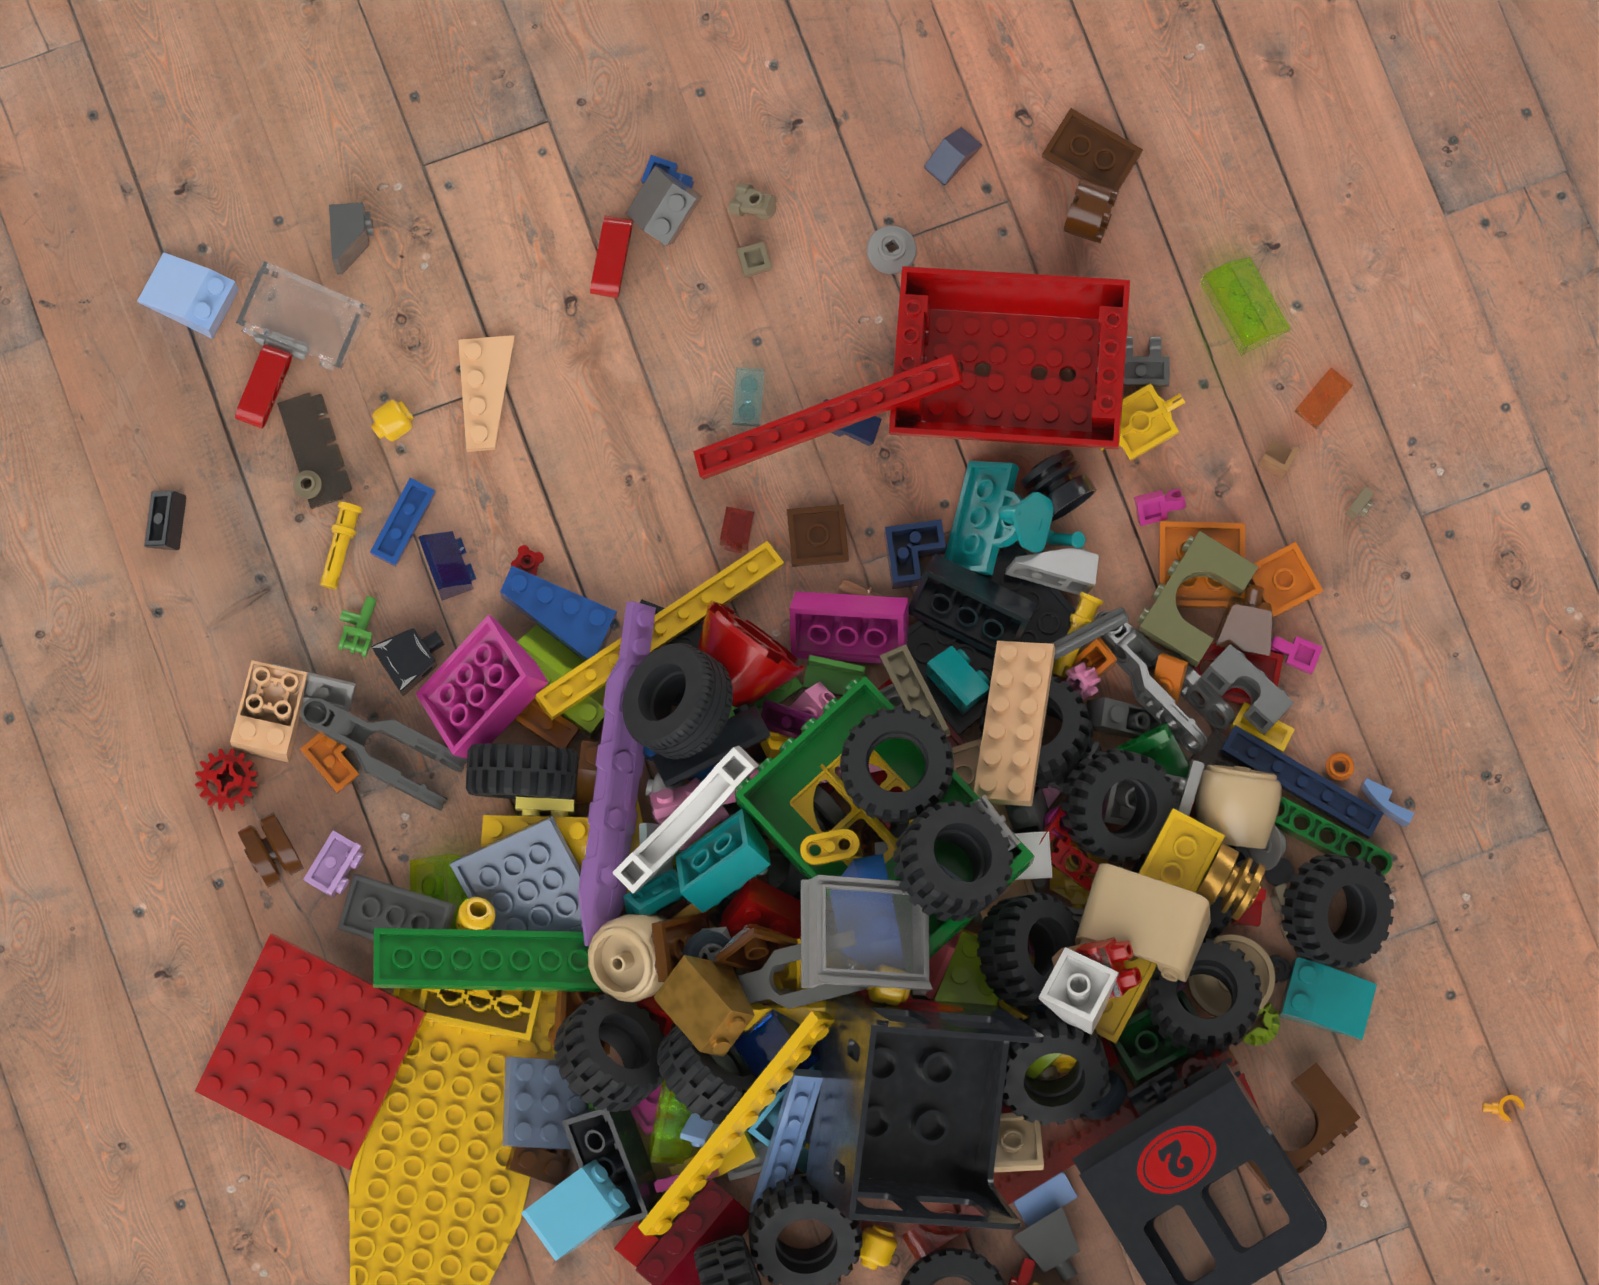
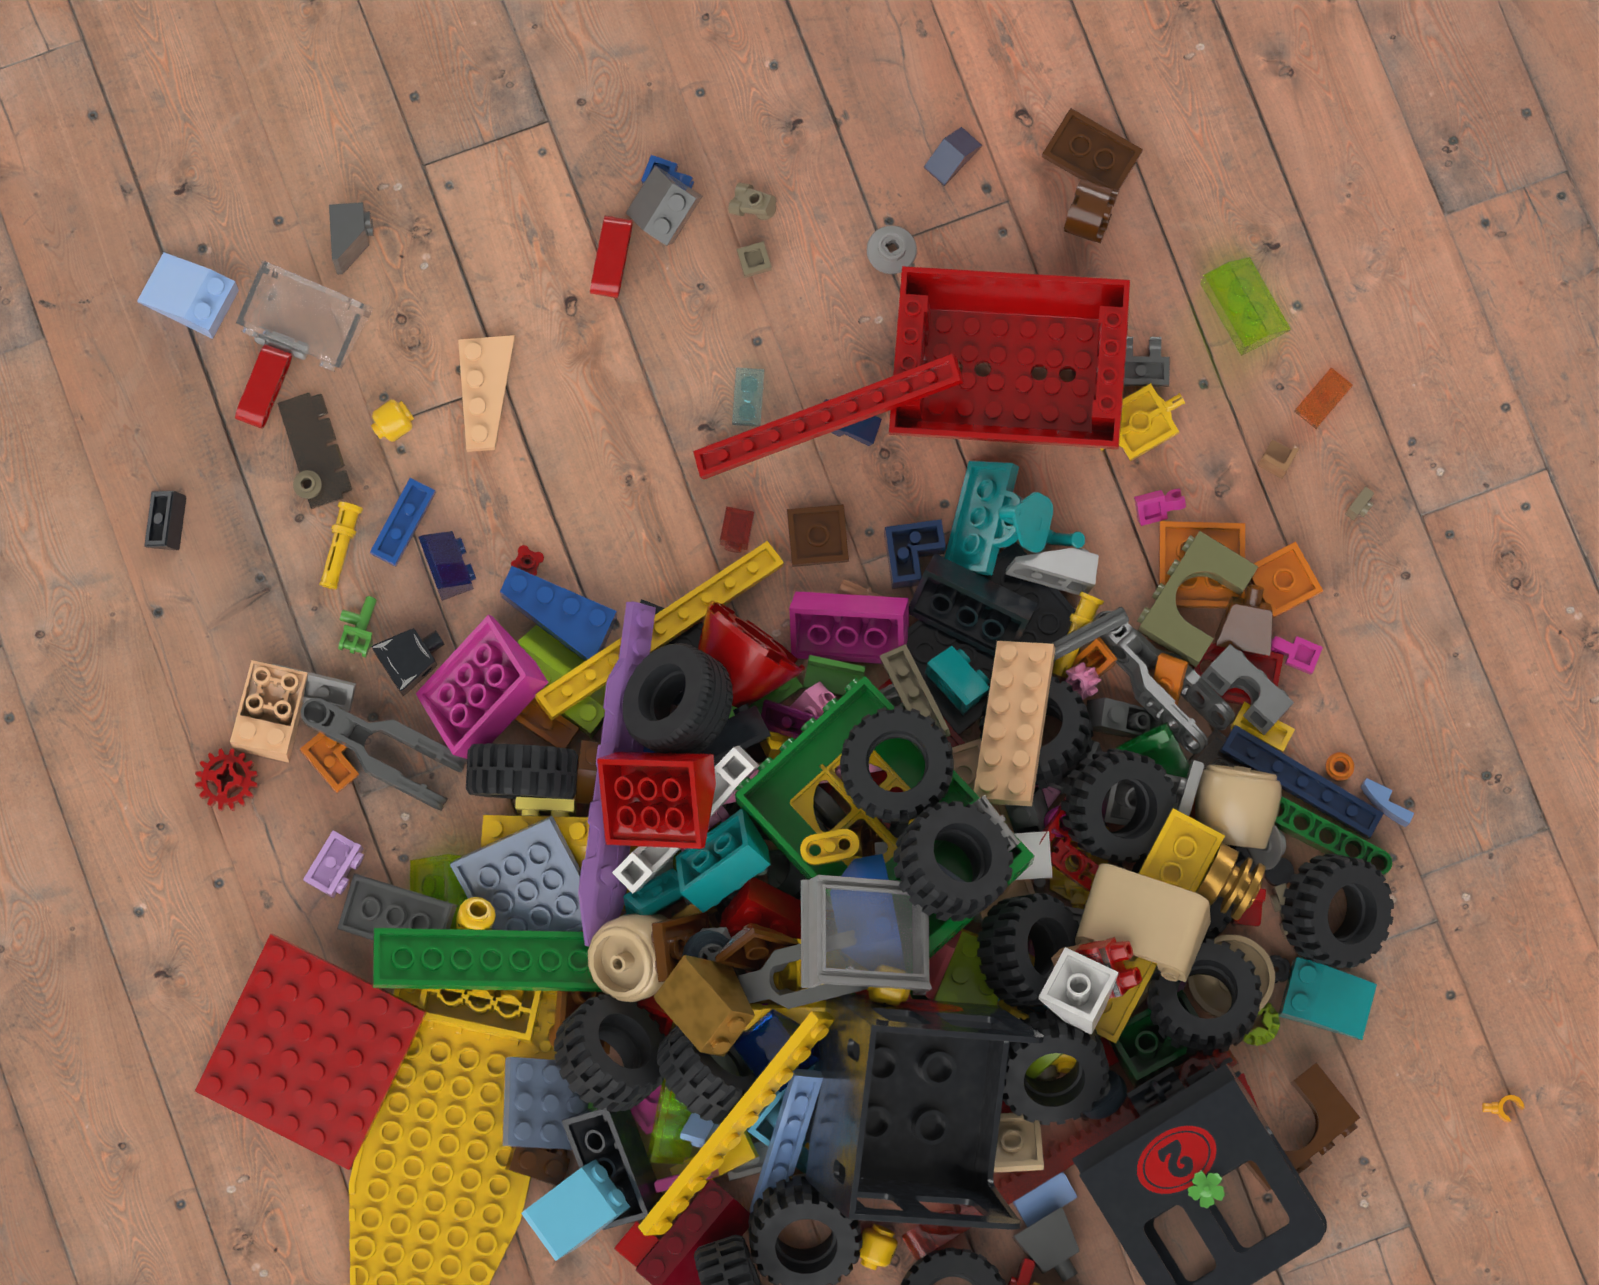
reddish brown wheel [238,812,304,888] -> none
black wheel [1020,450,1097,522] -> none
none -> red slope [597,752,716,849]
none -> bright green plant [1188,1171,1225,1209]

